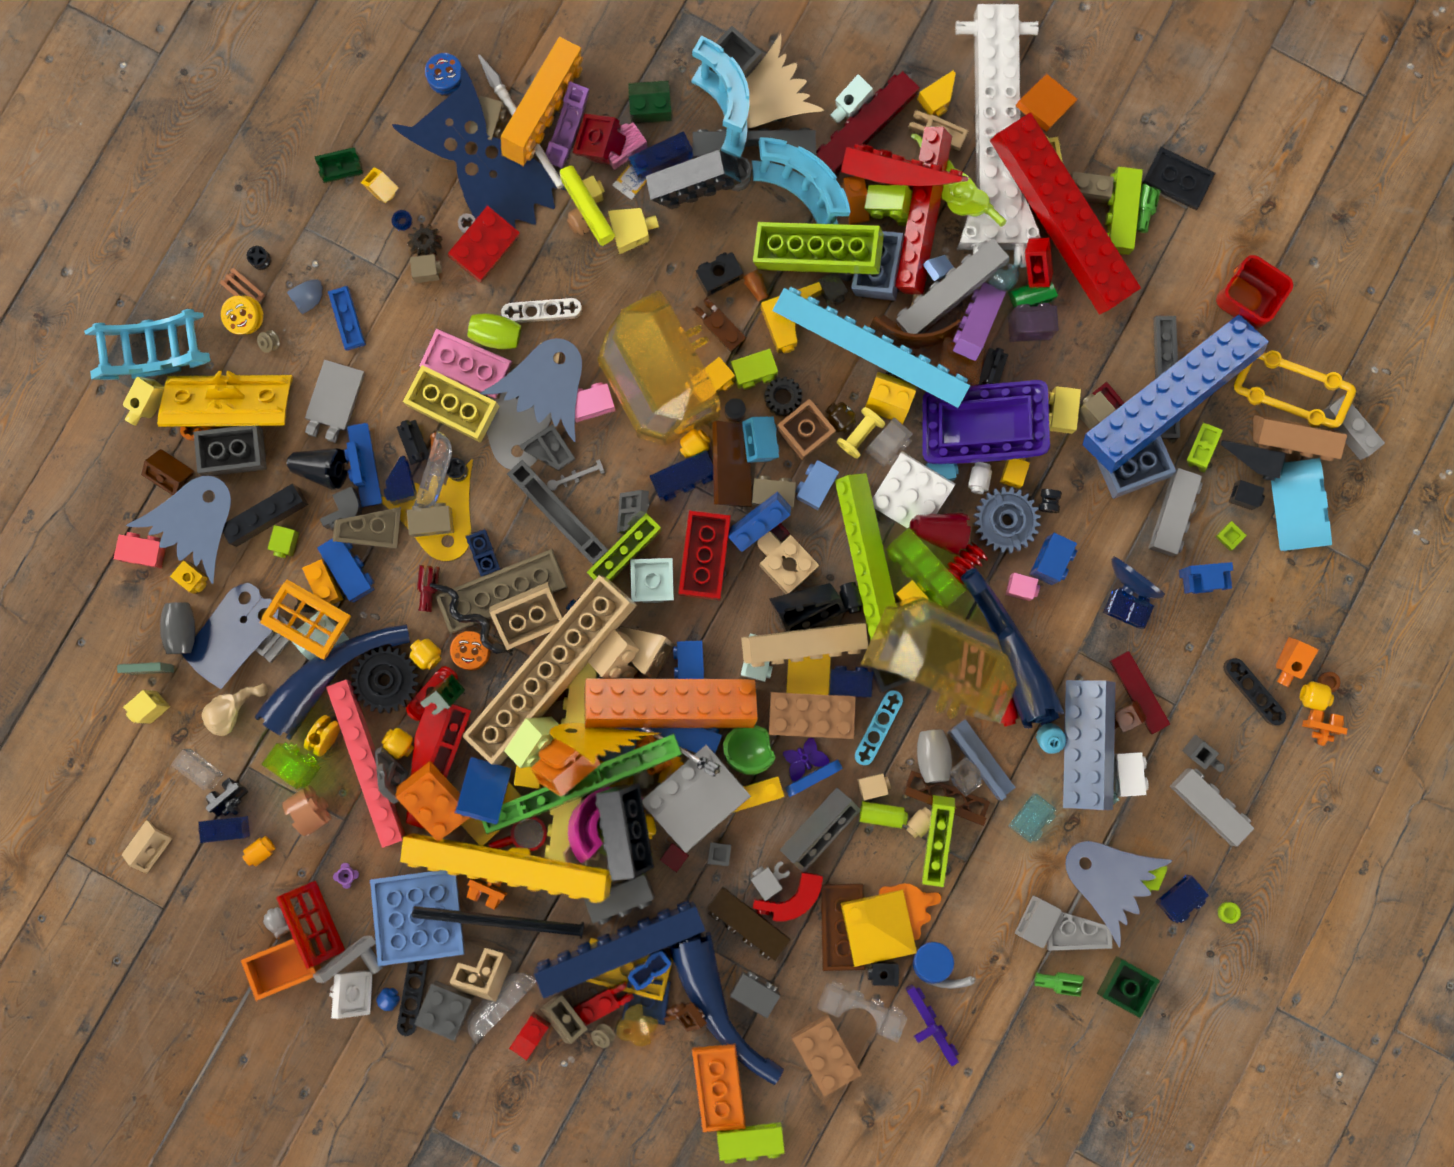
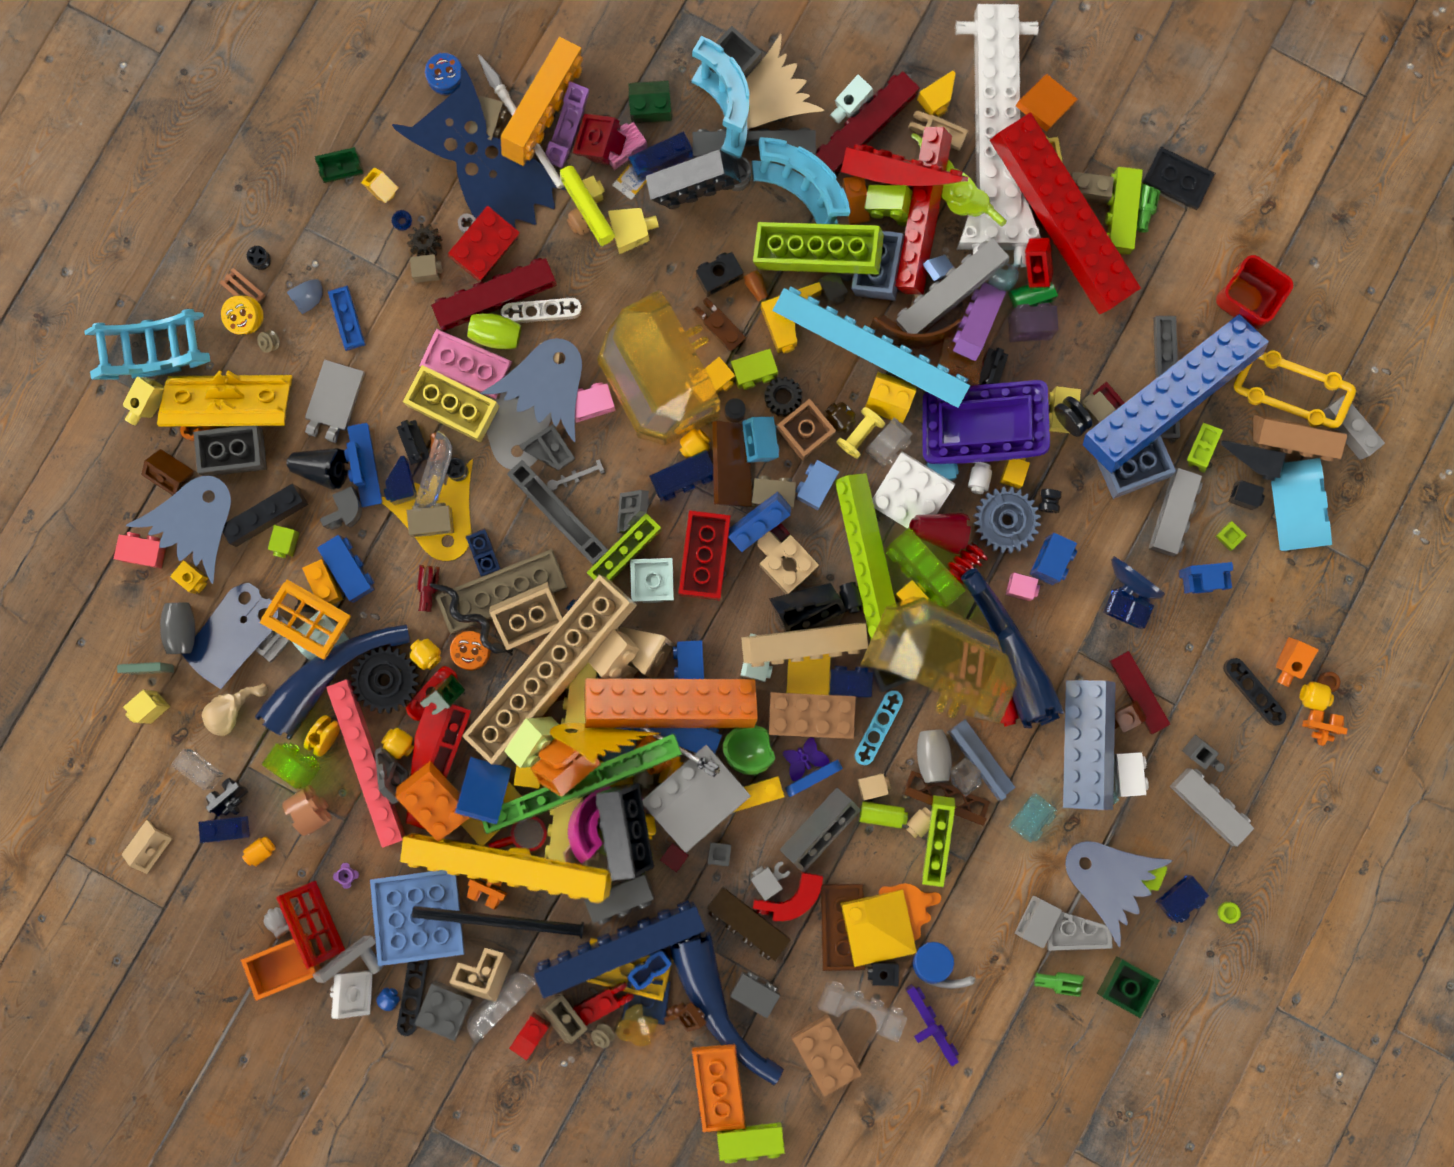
dark tan wing [333,507,401,549] -> none
medium azure head [1036,723,1066,754] -> none
none -> dark red brick [431,258,557,332]
none -> black head [1054,396,1093,437]

